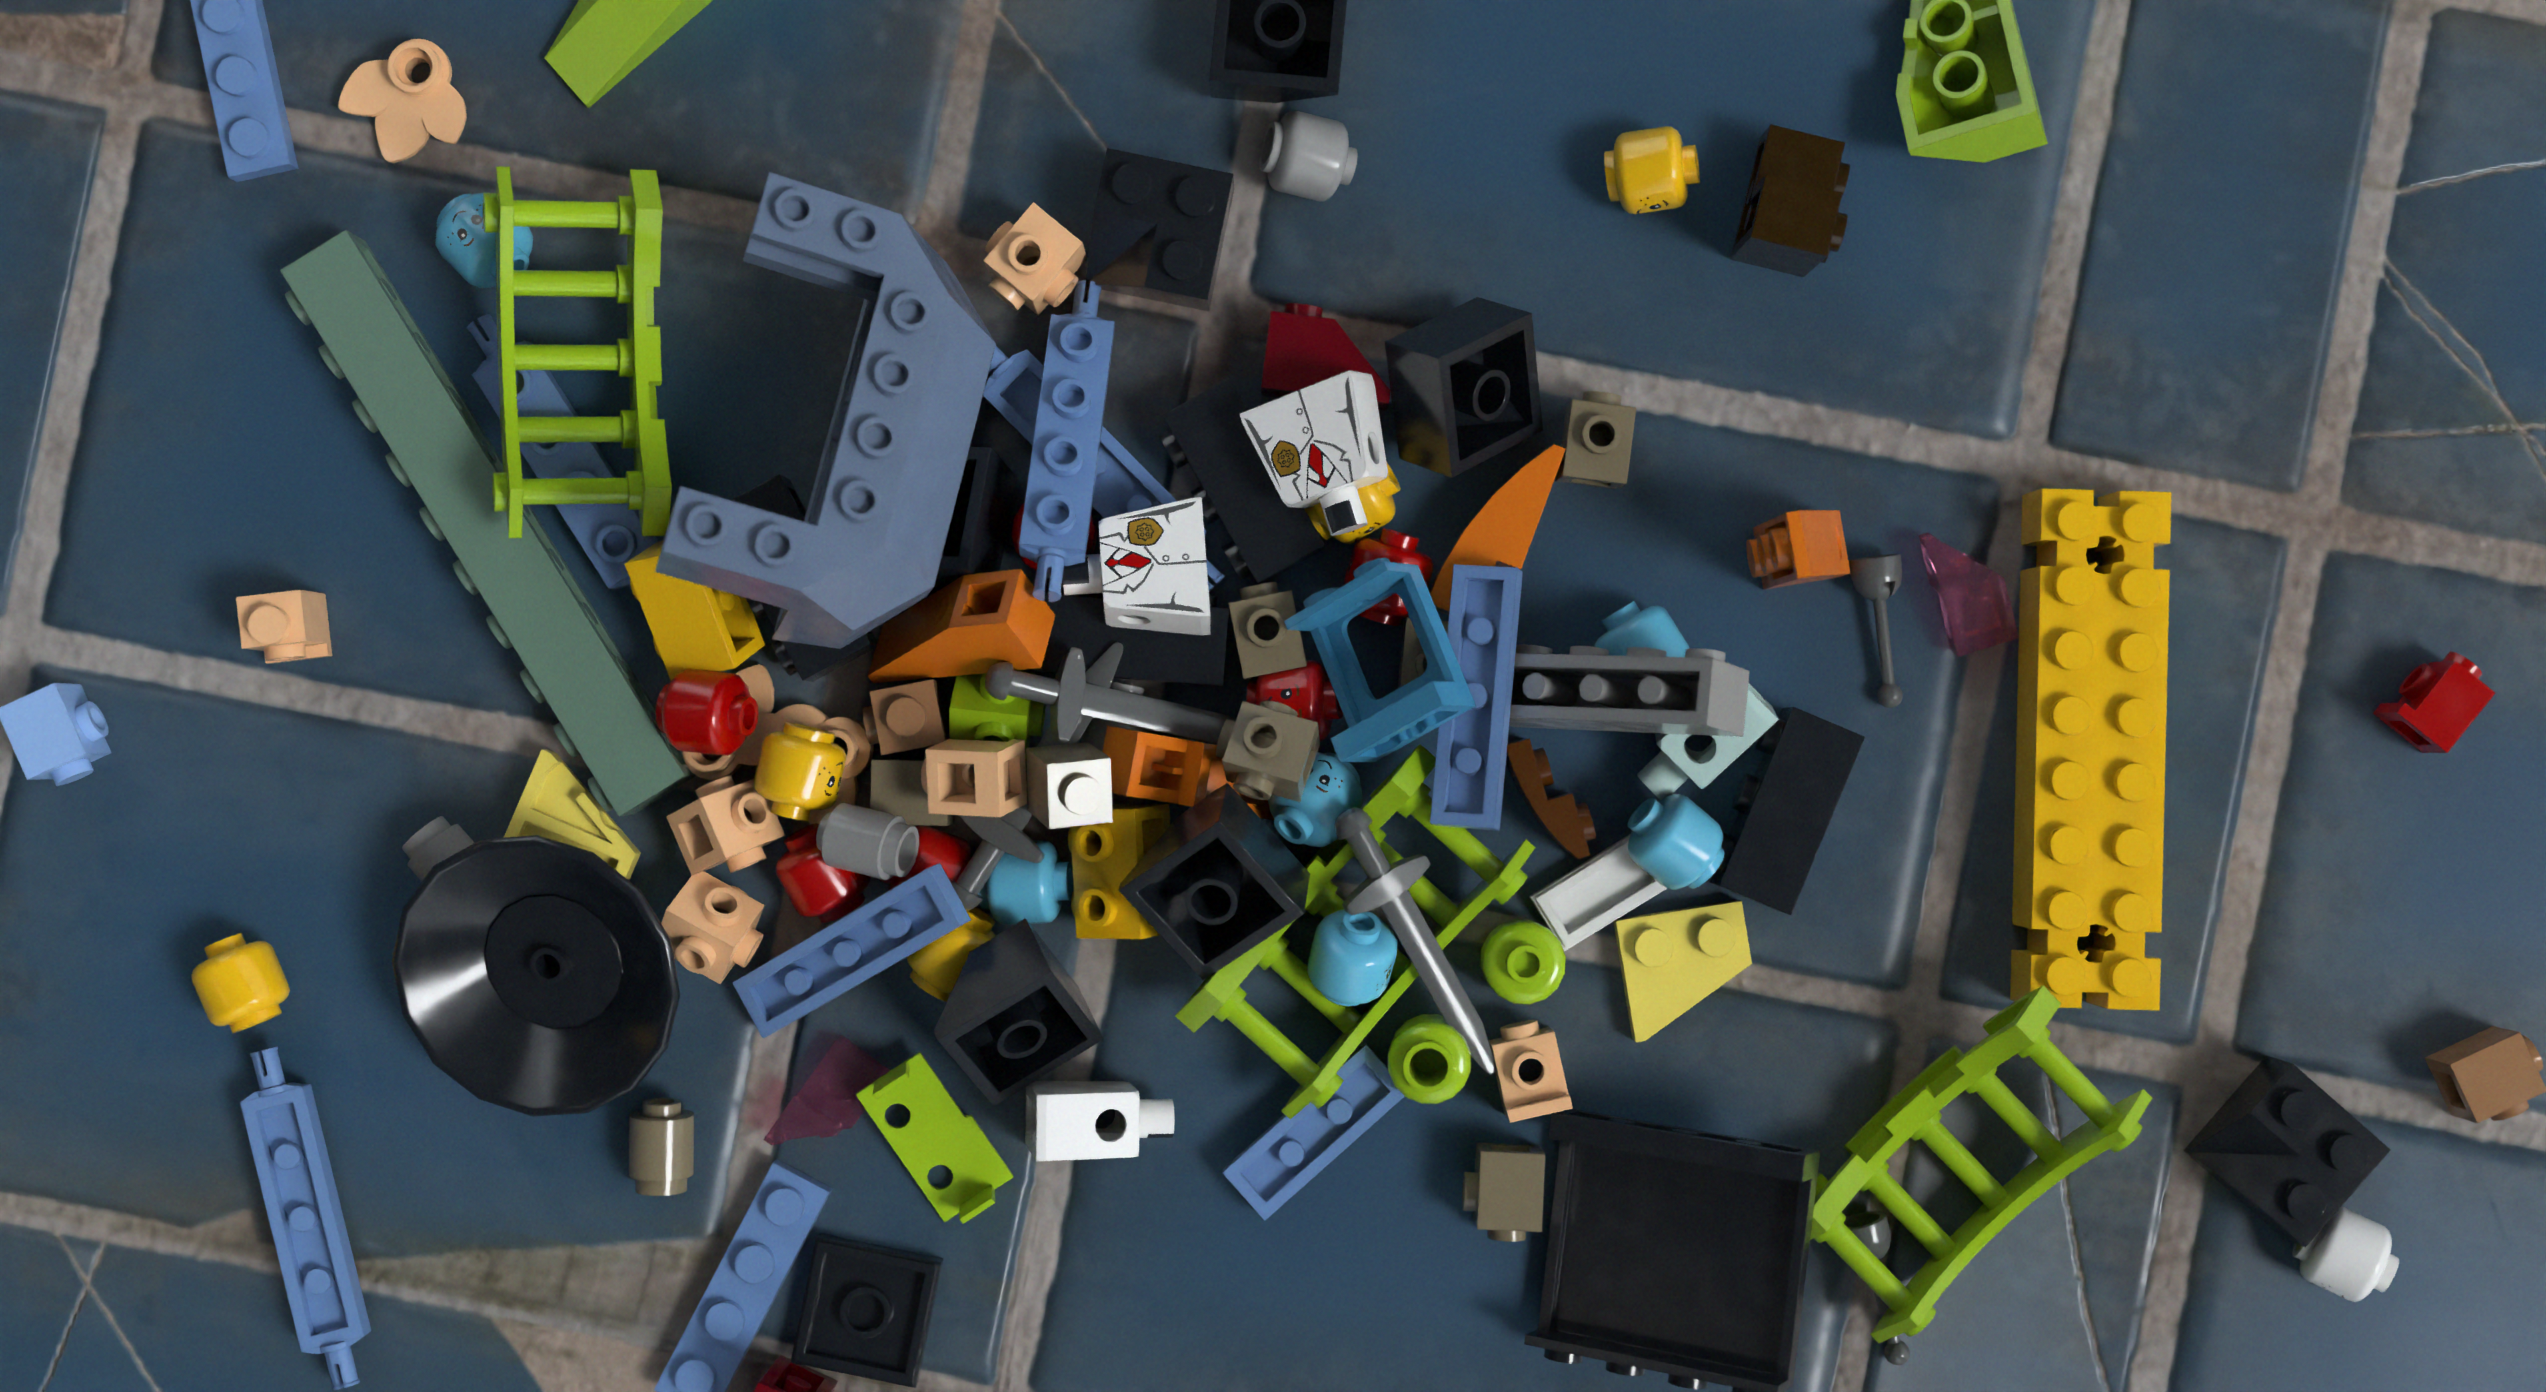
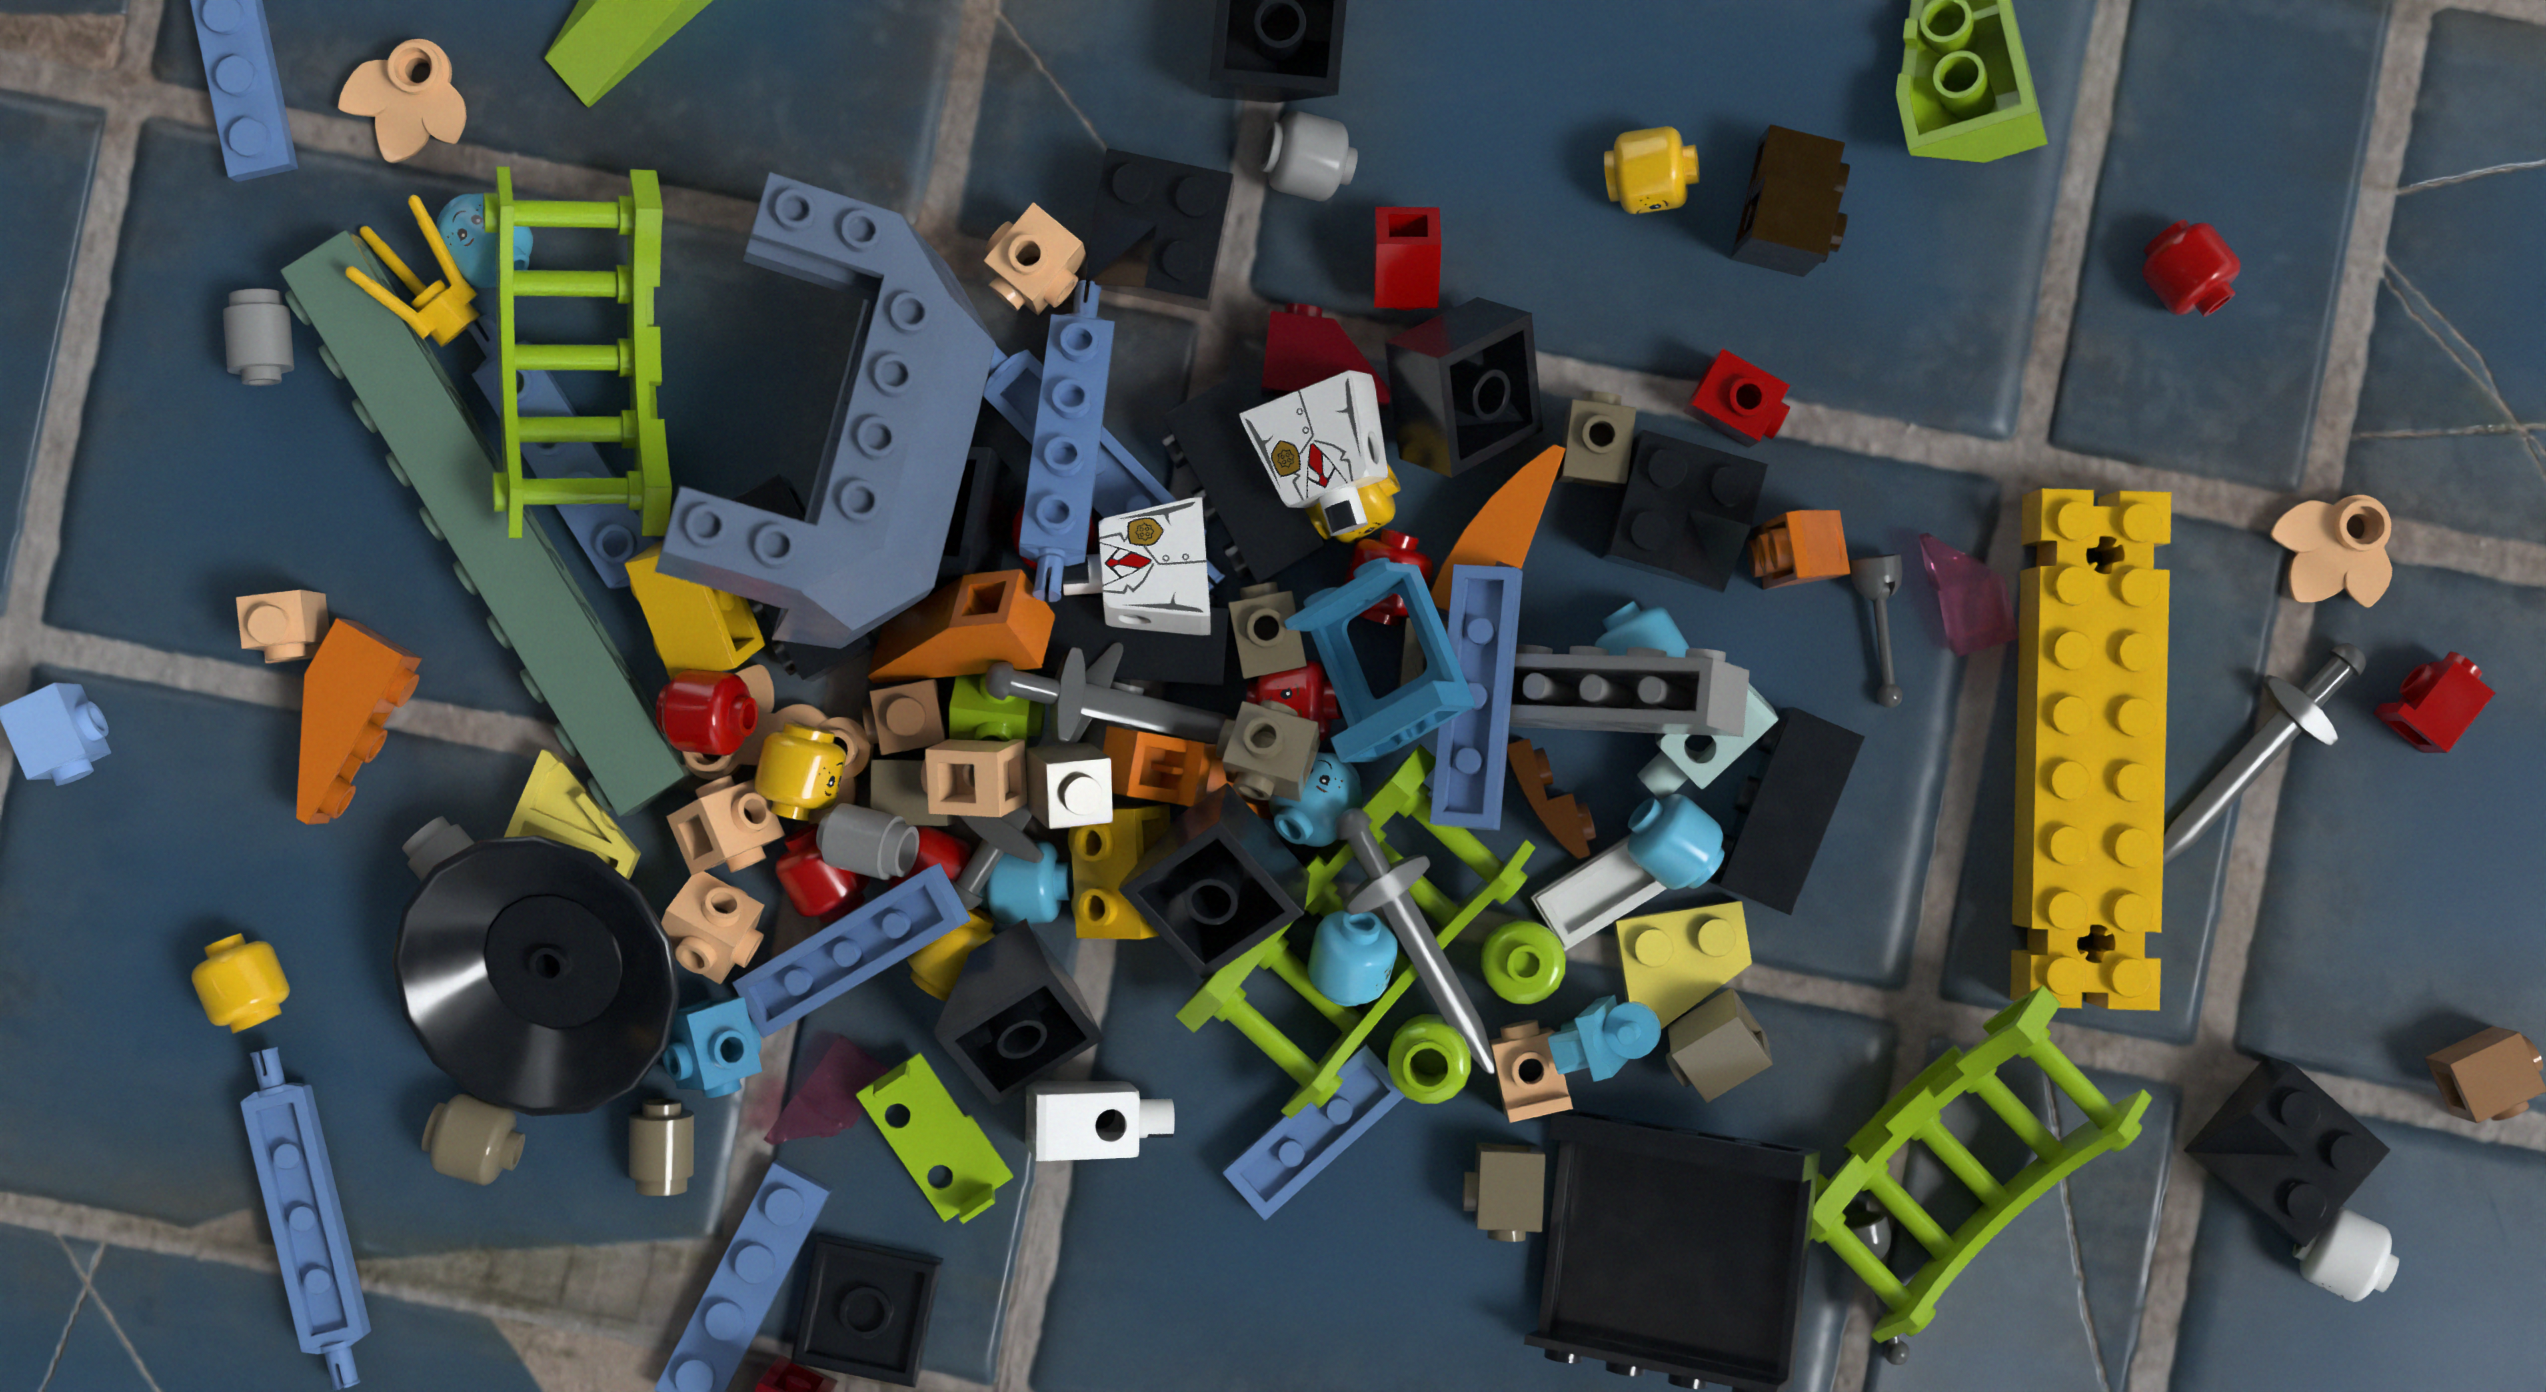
none -> light grey brick [223,289,294,386]
none -> orange slope [296,618,422,825]
none -> yellow plant [345,195,480,347]
none -> dark tan head [422,1093,525,1186]
none -> dark azure brick [662,997,762,1098]
none -> red brick [1373,207,1442,311]
none -> medium azure hips [1548,994,1661,1082]
none -> black slope [1601,430,1768,593]
none -> dark tan brick [1665,987,1773,1103]
none -> red brick [1683,348,1790,448]
none -> red head [2142,219,2241,317]
none -> dark grey sword [2163,643,2366,866]
none -> light nougat plate [2270,495,2392,608]

